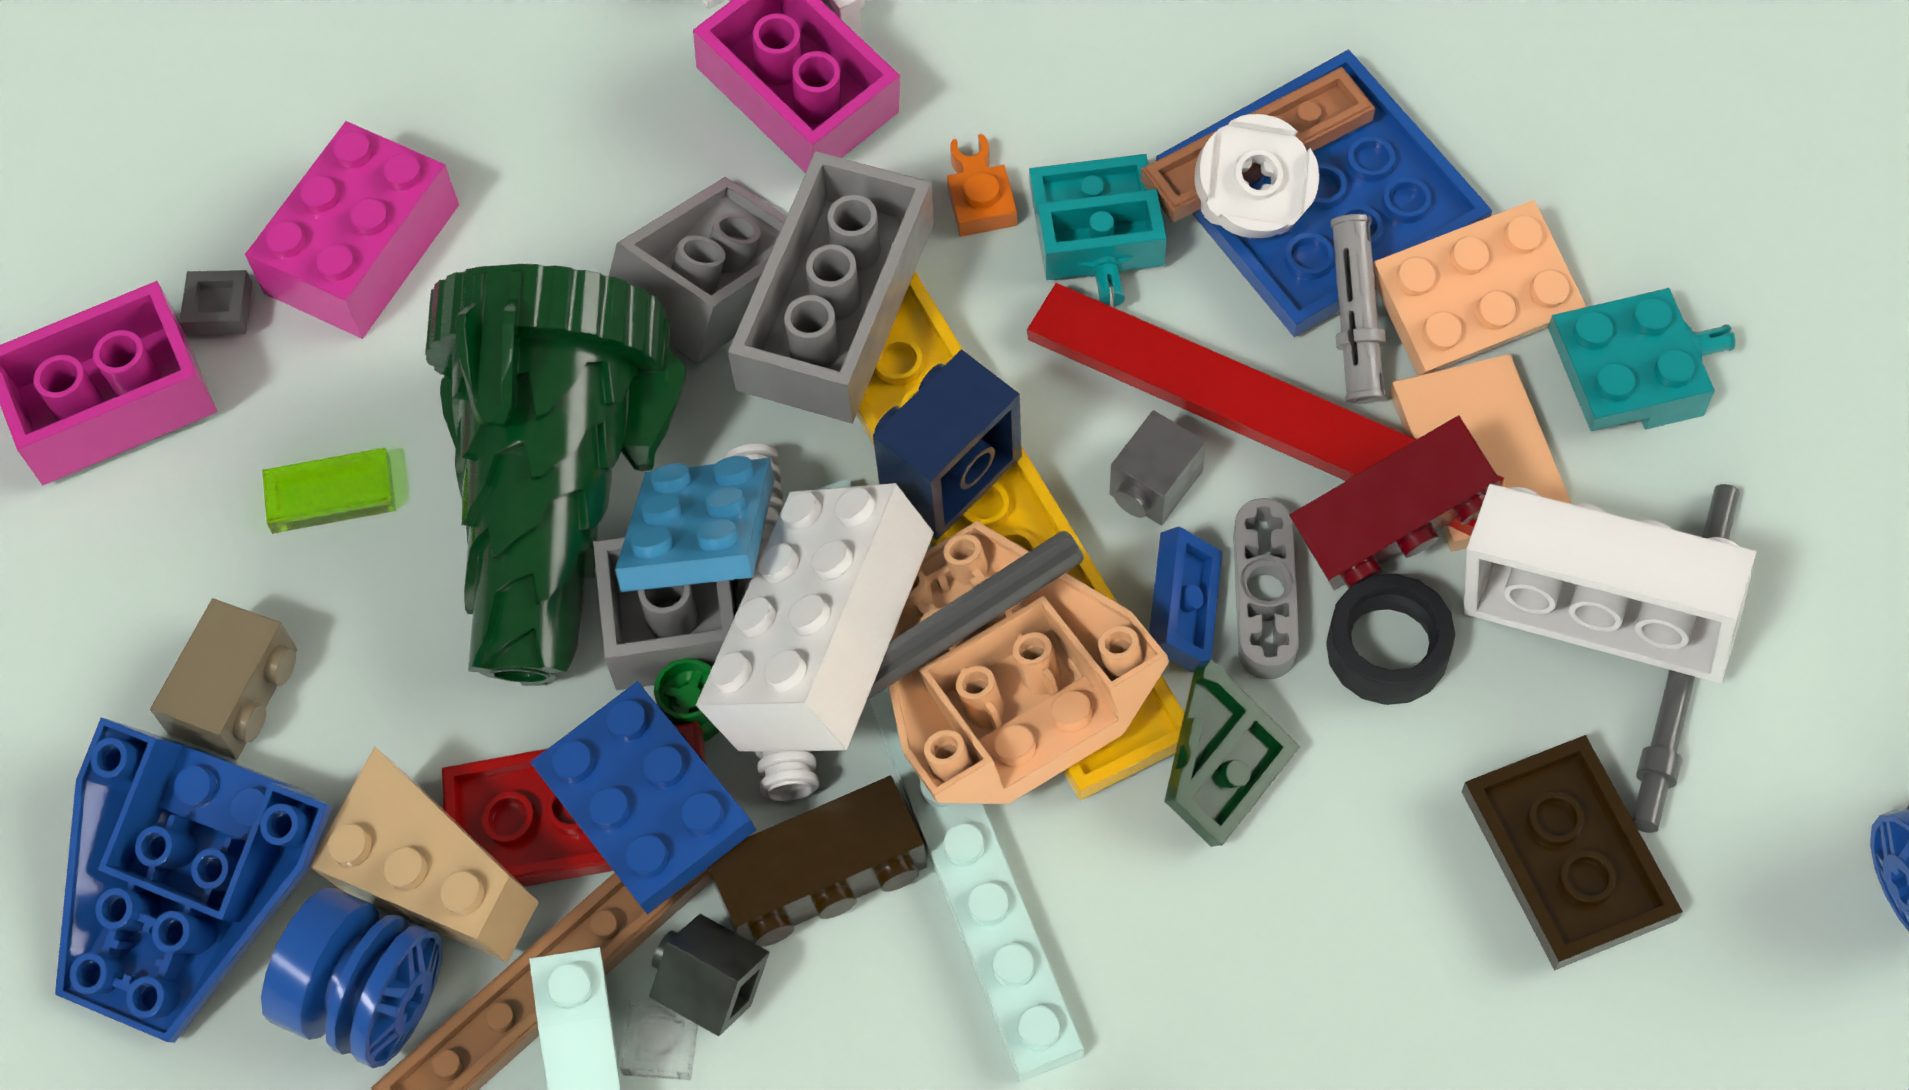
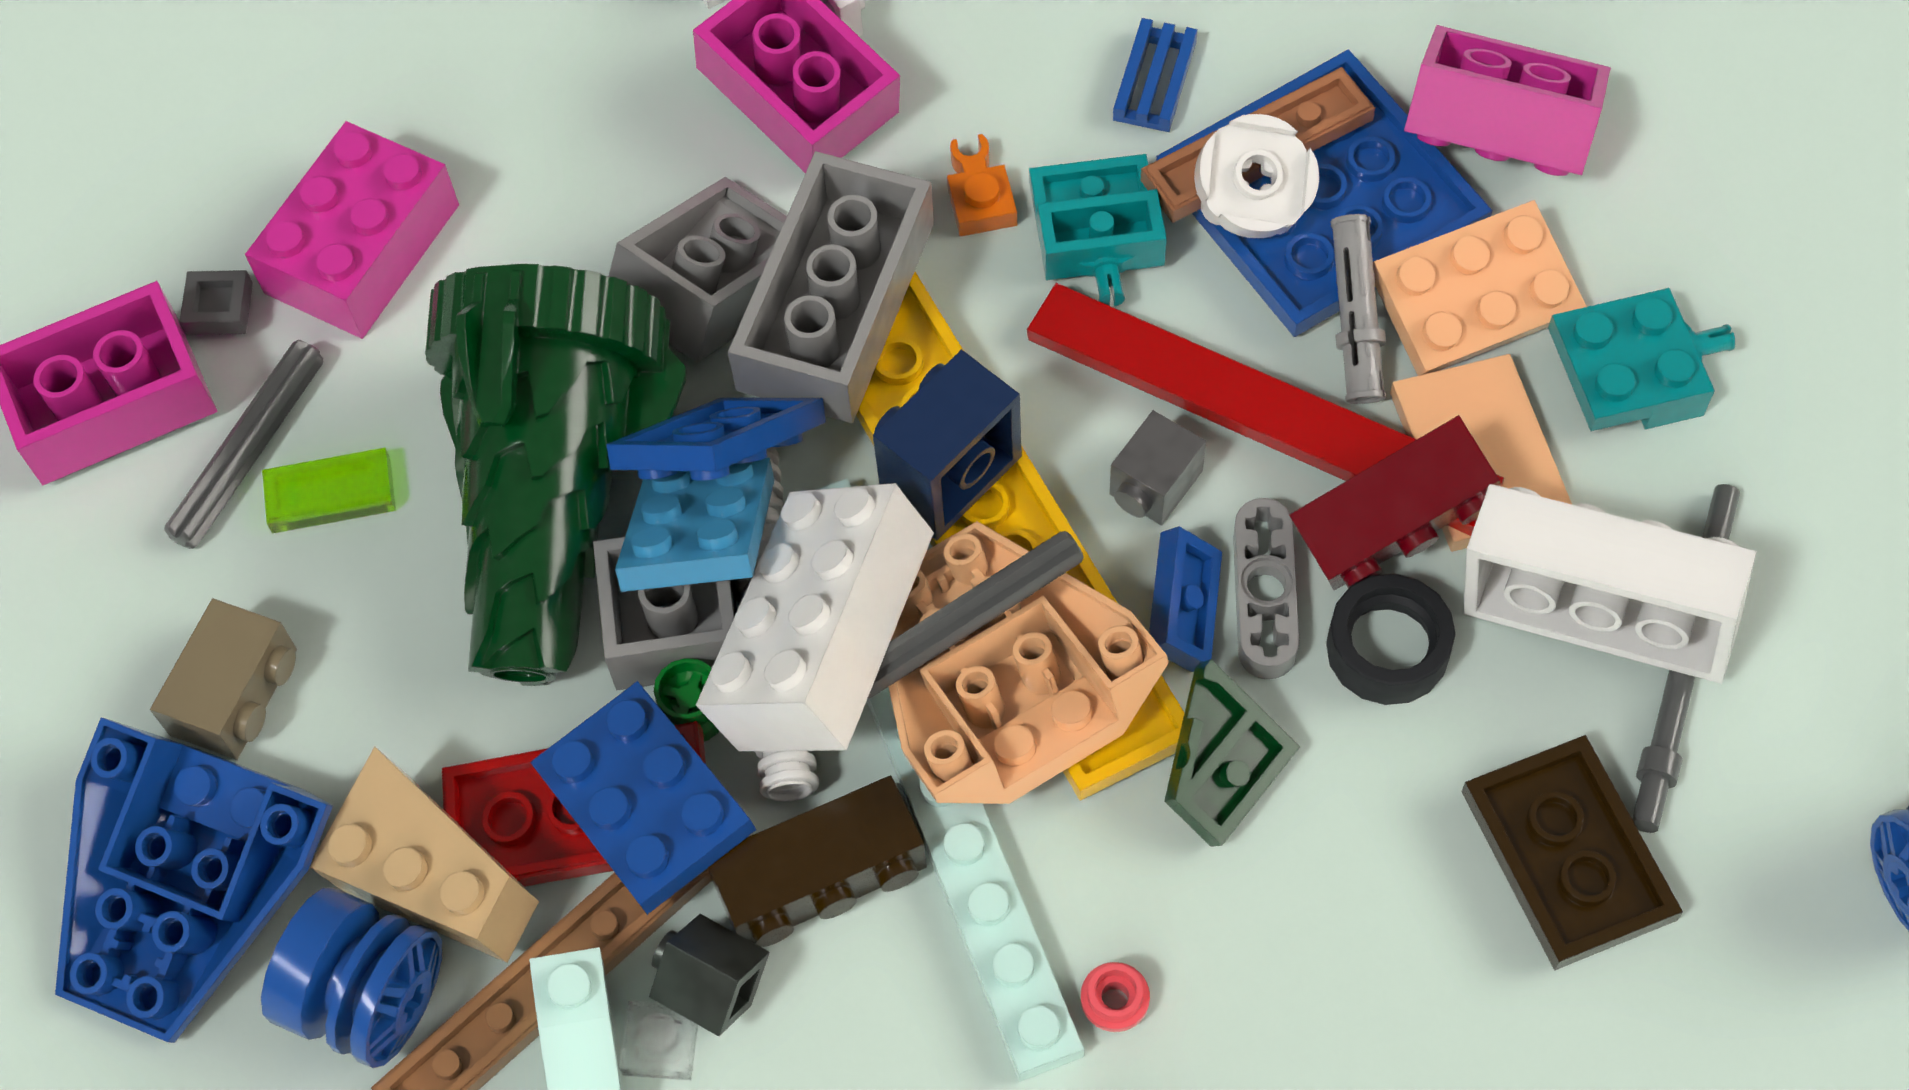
none -> dark grey axle [164,340,323,549]
none -> blue plate [606,398,826,481]
none -> coral plate [1081,962,1150,1032]
none -> blue tile [1113,18,1198,132]
none -> dark pink brick [1404,25,1611,176]

